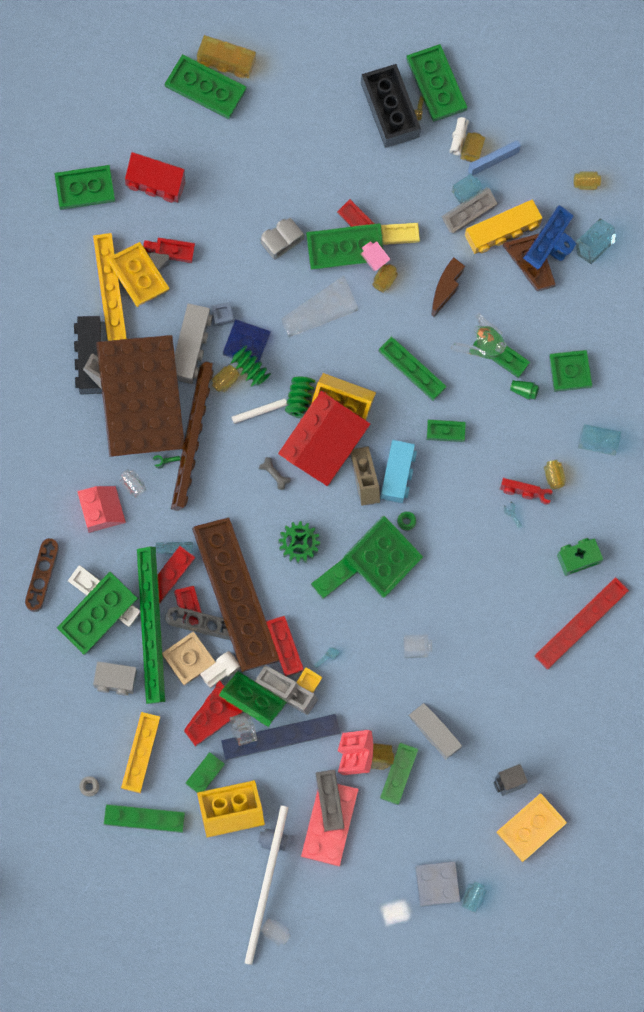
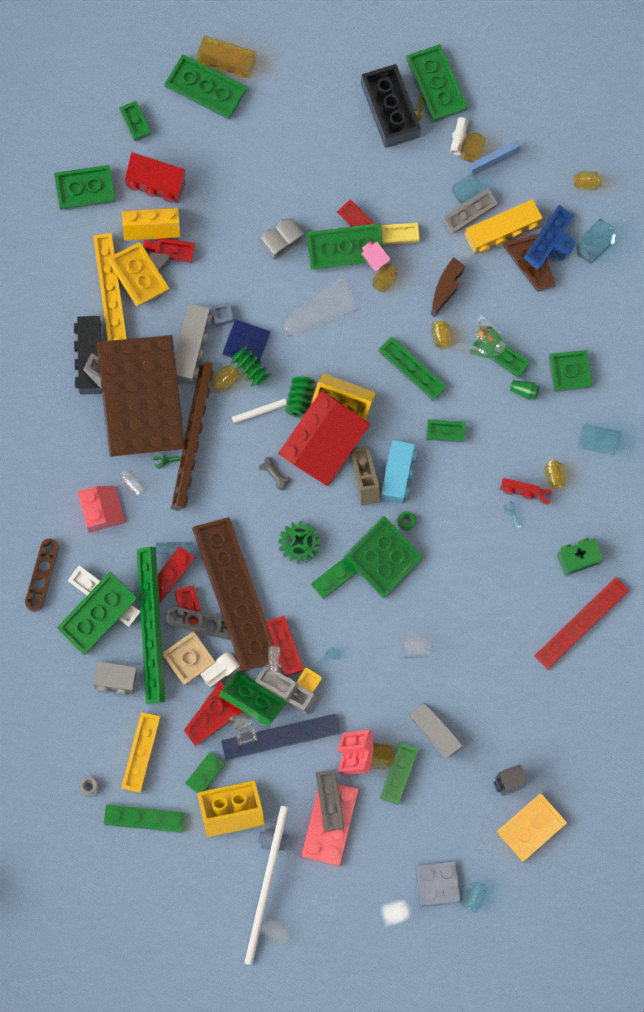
none -> green plate [119,101,151,142]
none -> yellow slope [122,207,180,241]
none -> clear pin [266,646,282,672]
none -> clear yellow brick [431,320,453,349]

